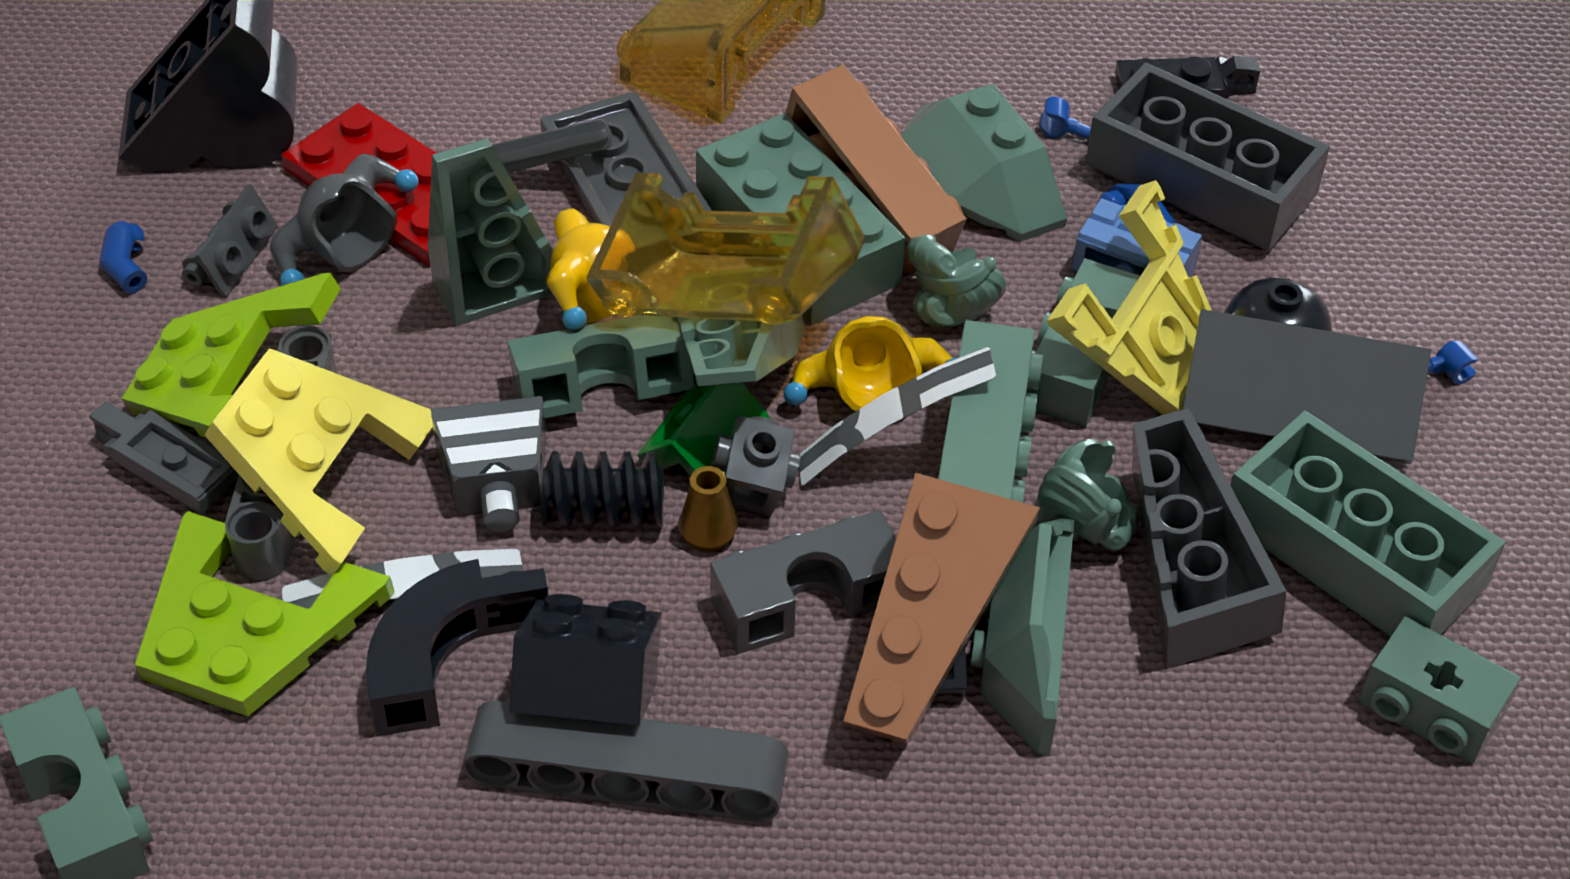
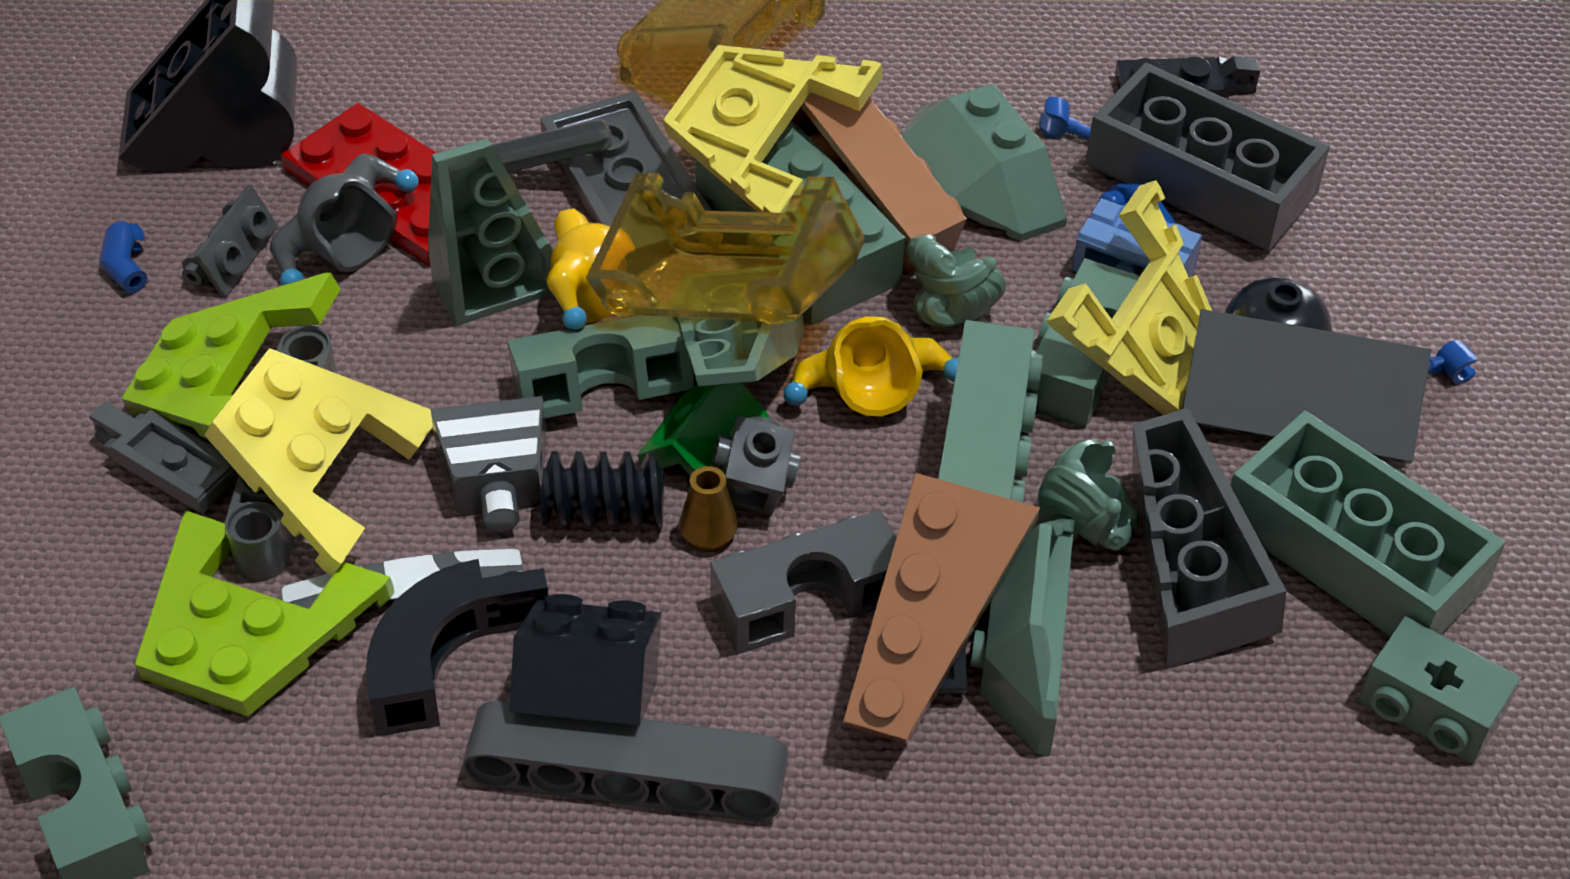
sticker [799,347,996,485] -> none
none -> light yellow wing [663,45,883,228]

